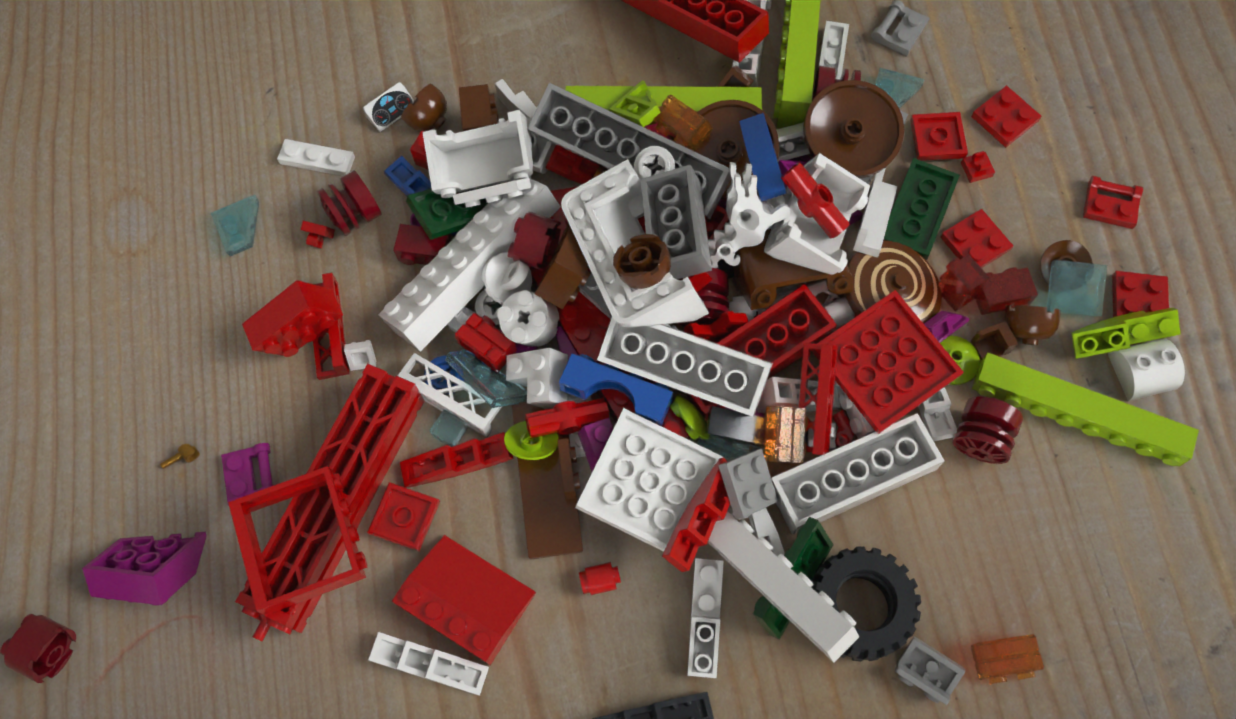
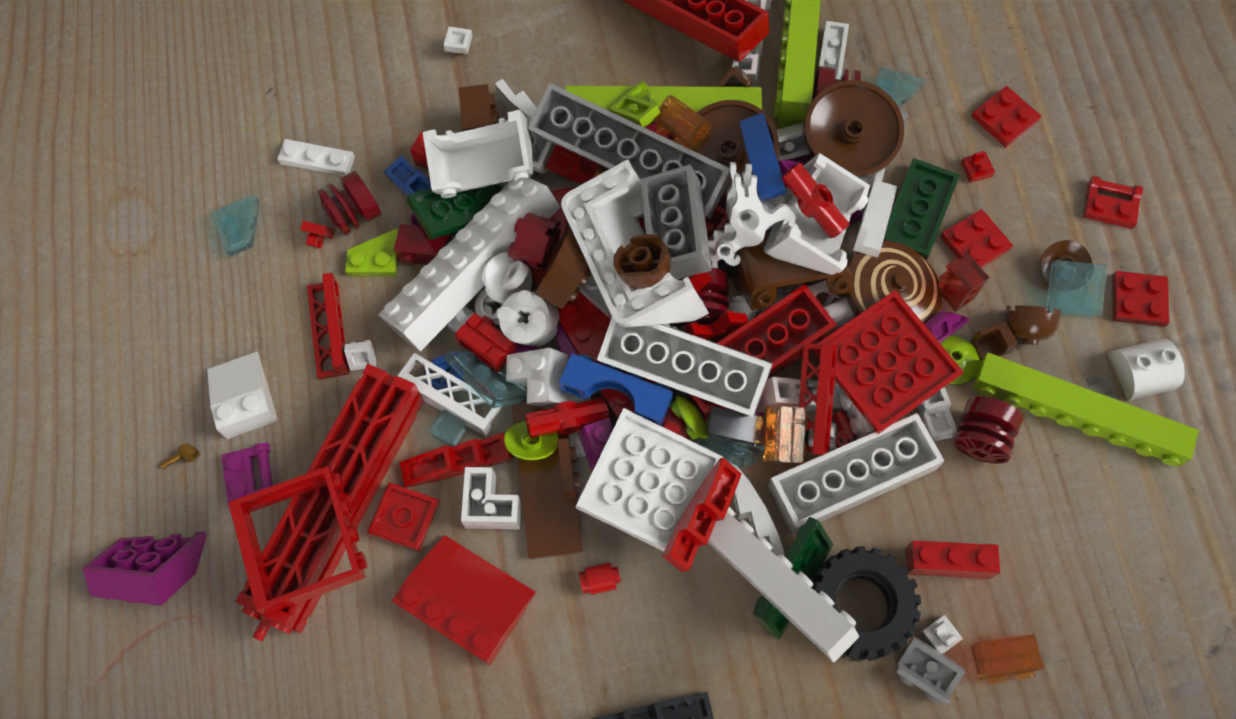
dark red brick [0,614,76,683] -> none
red brick [242,280,343,357] -> none
slope [363,82,414,132] -> none
white slope [368,632,489,696] -> none
reddish brown cylinder [401,84,447,132] -> none
white plate [453,178,532,208] -> none
white gear [634,146,675,179] -> none
white slope [687,558,723,678] -> none
light grey plate [718,448,778,519] -> none
light grey plate [871,0,930,56] -> none
red plate [910,112,968,161] -> none
clear red brick [972,267,1038,315] -> none
lime slope [1071,307,1181,359] -> none
none -> white slope [207,352,278,439]
none -> lime wing [345,229,399,277]
none -> white tile [443,27,473,55]
none -> white brick [461,467,521,530]
none -> red brick [905,540,1000,579]
none -> white tile [920,615,963,654]

